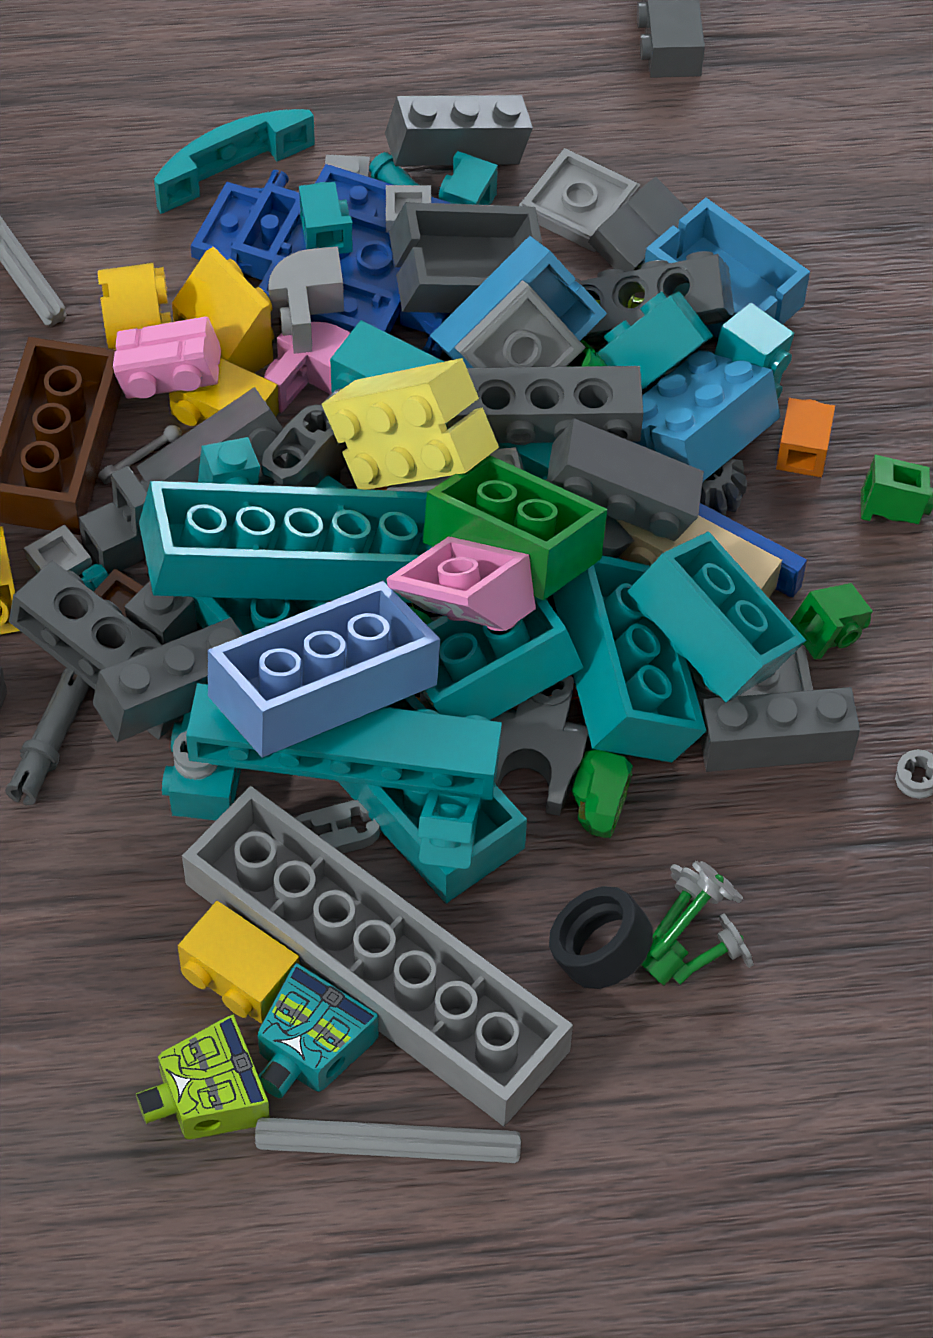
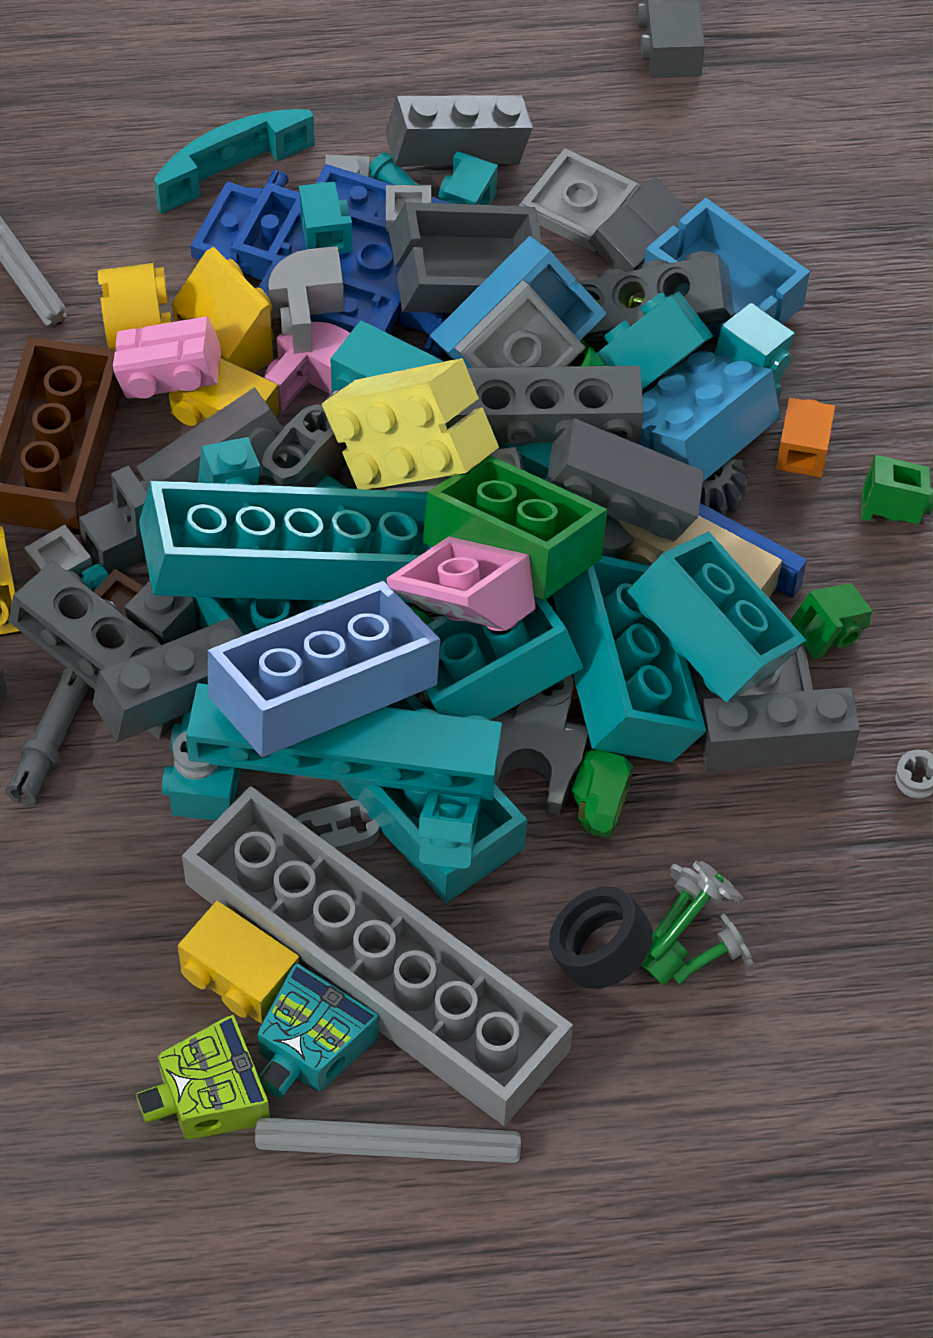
light grey hinge [98,425,182,484] -> none

